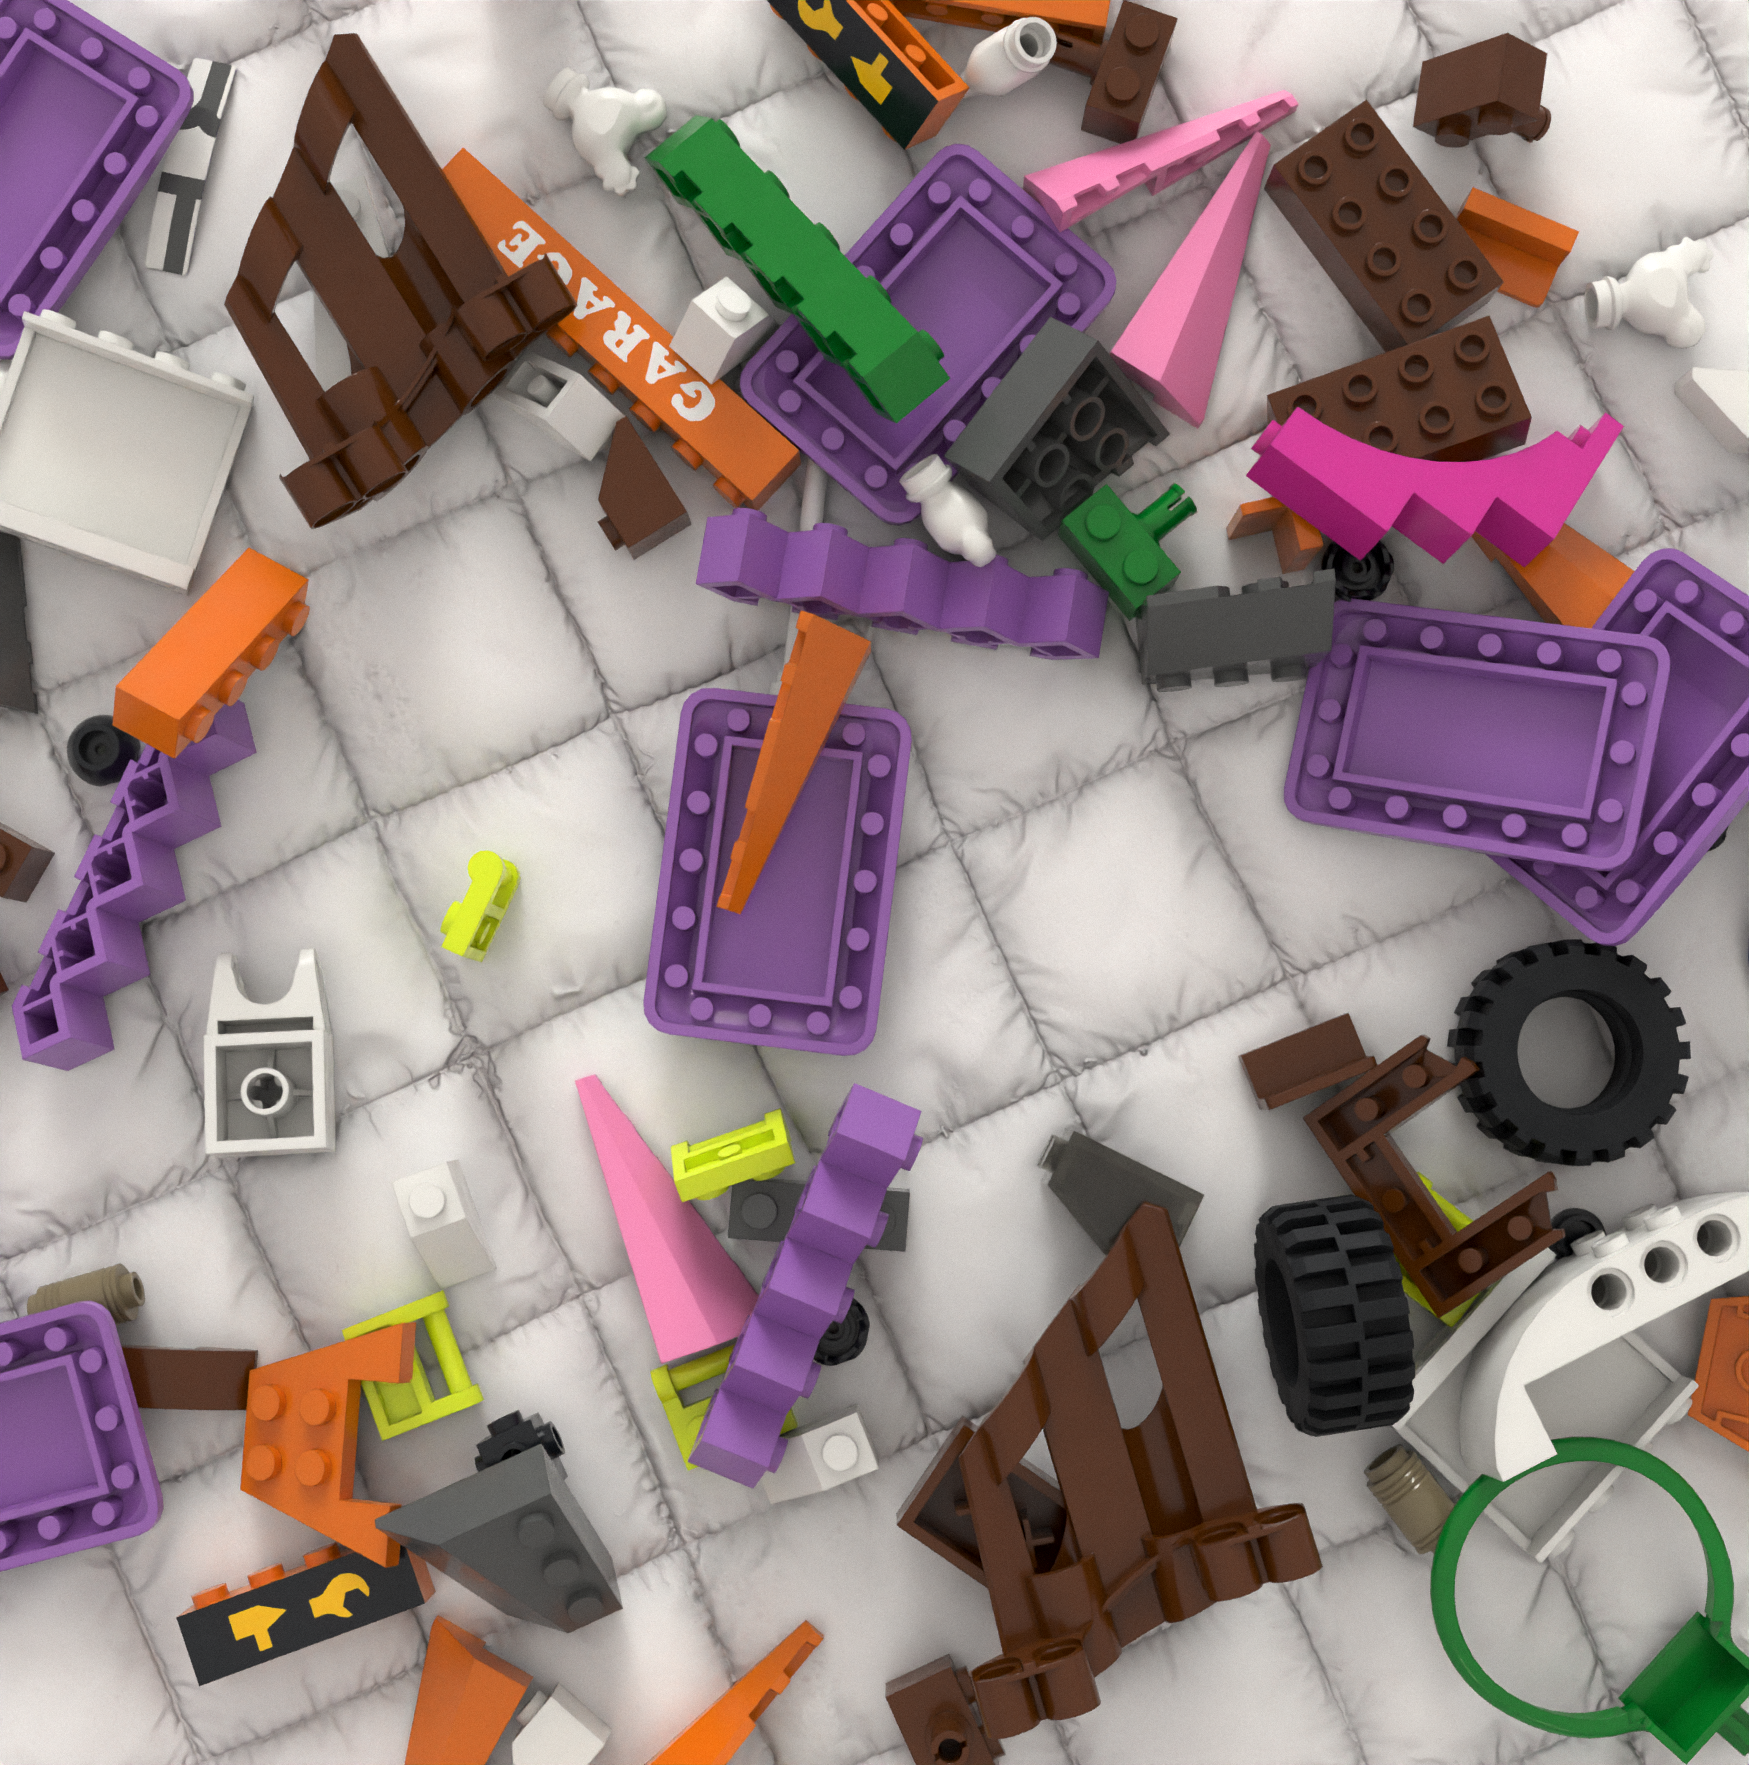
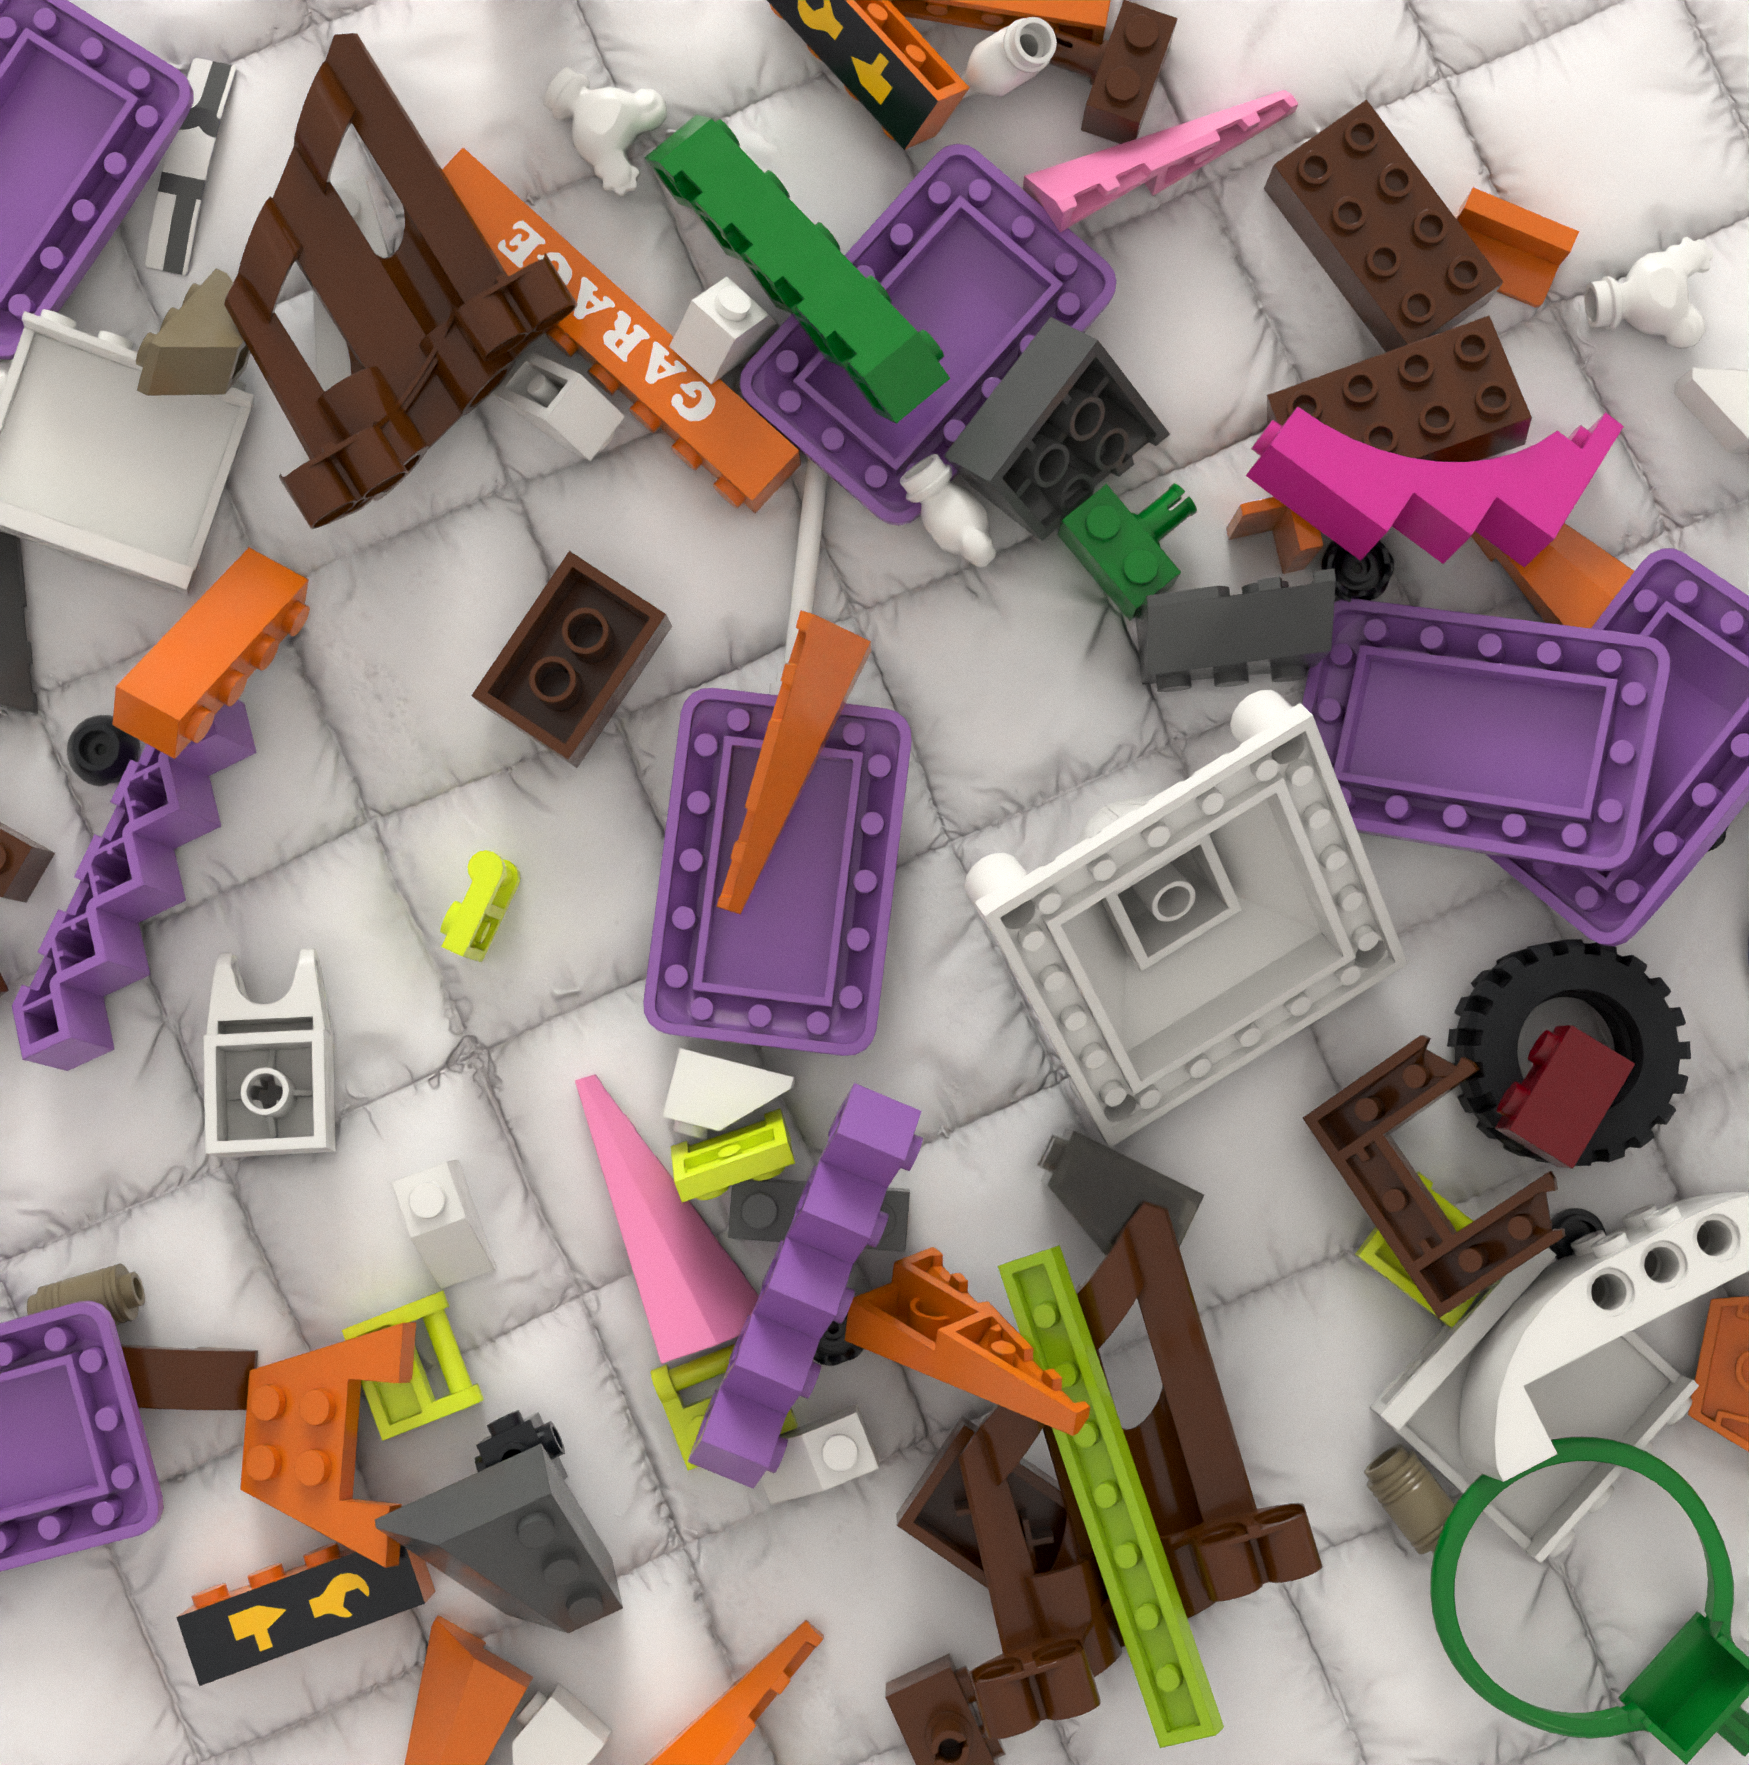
reddish brown slope [597,416,691,560] -> none
medium lavender brick [696,508,1109,660] -> none
bright pink wedge [1110,131,1271,429] -> none
reddish brown panel [1238,1013,1378,1110] -> none
black tyre [1254,1194,1415,1437] -> none
reddish brown brick [1413,33,1551,148] -> none
none -> dark tan slope [136,268,251,396]
none -> reddish brown brick [471,551,672,768]
none -> white slope [662,1048,796,1139]
none -> orange wedge [844,1247,1090,1436]
none -> white piece [964,690,1408,1148]
none -> lime plate [998,1245,1224,1748]
none -> dark red brick [1495,1025,1635,1169]

